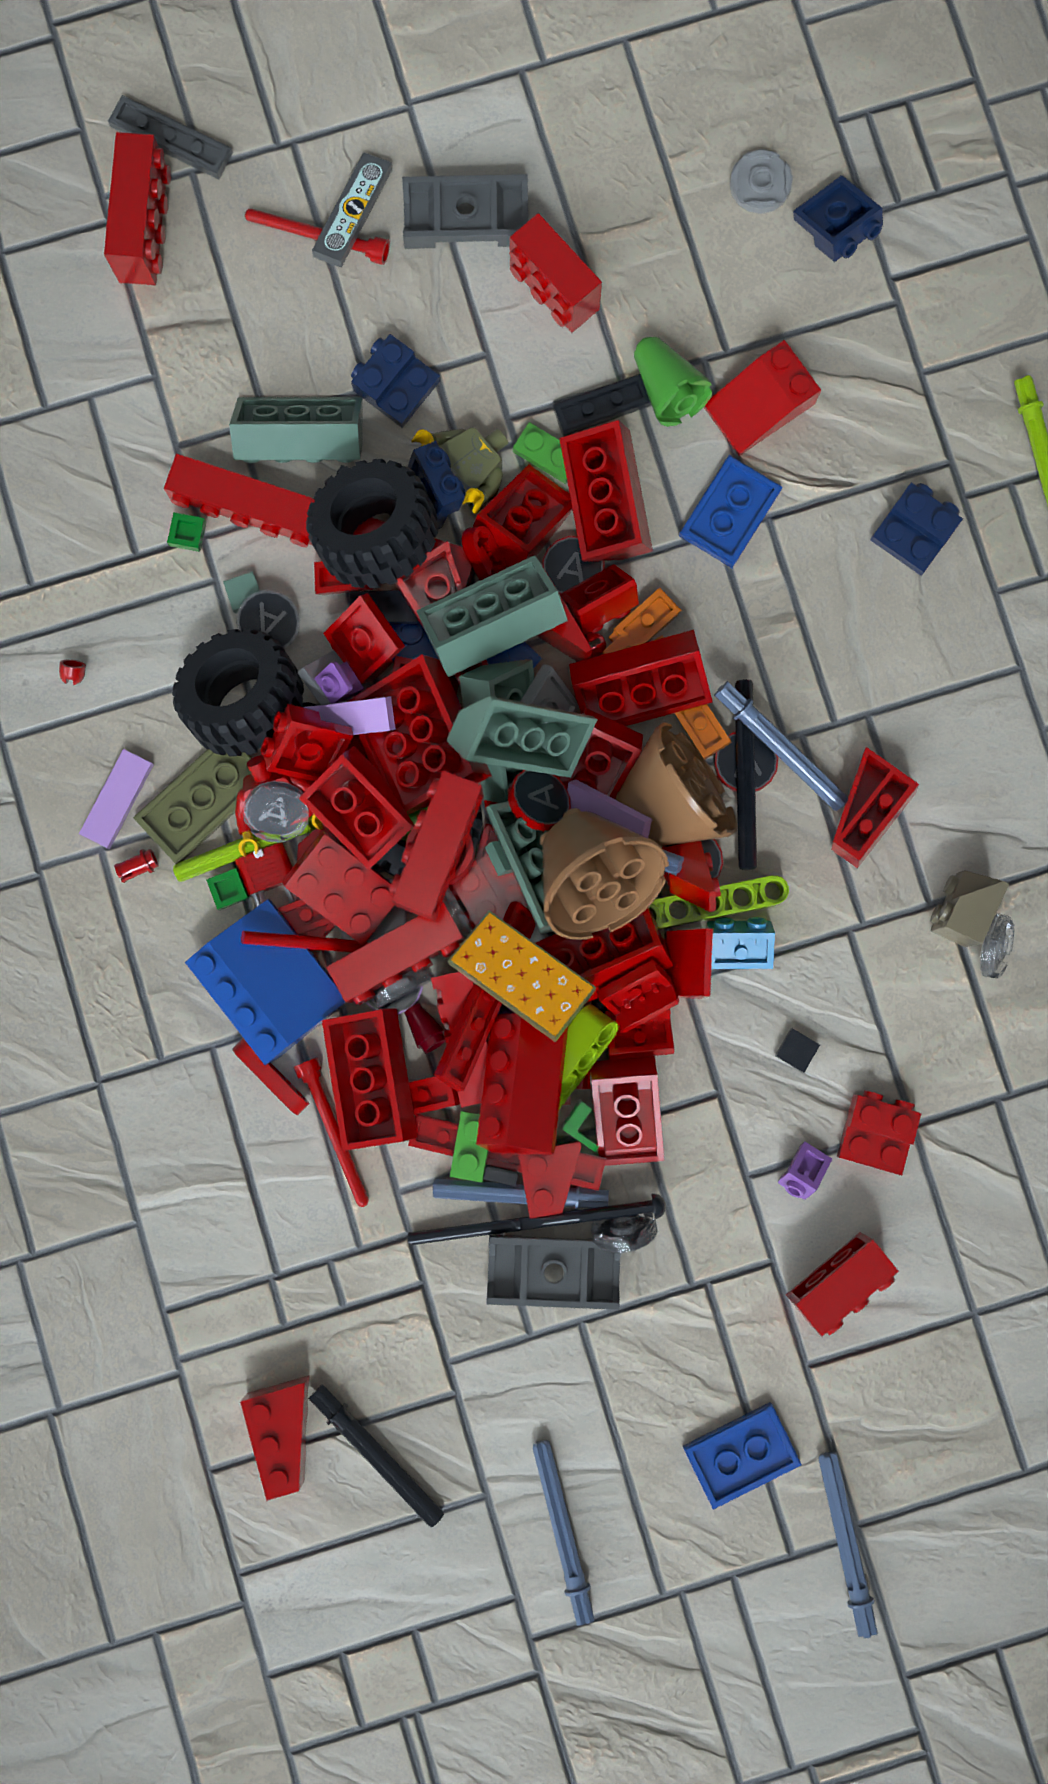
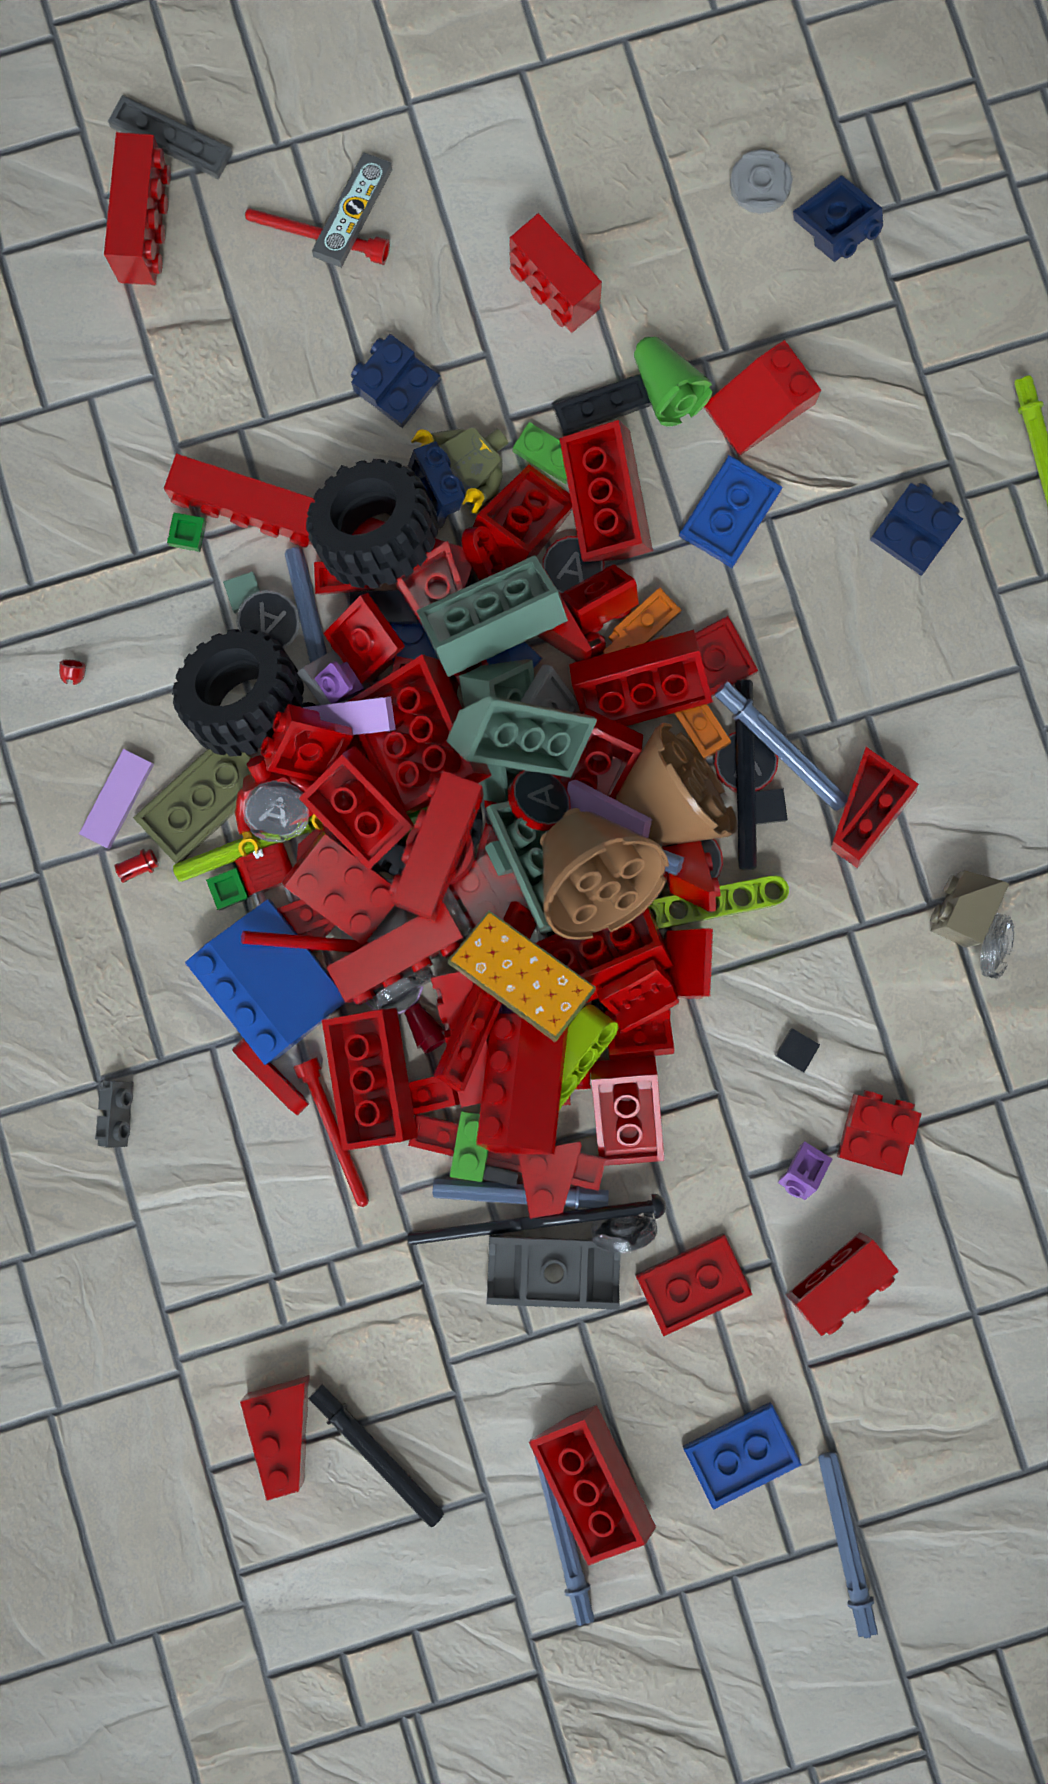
sand green slope [229,397,363,463] -> none
dark grey piece [402,174,528,249] -> none
green panel [561,1099,599,1152] -> none
bracket [707,917,775,969] -> none
none -> dark grey hinge [95,1080,133,1148]
none -> sand blue axle [285,547,327,705]
none -> red slope [529,1405,656,1566]
none -> red tile [635,1233,753,1337]
none -> red tile [695,616,758,697]
none -> black tile [755,788,788,825]

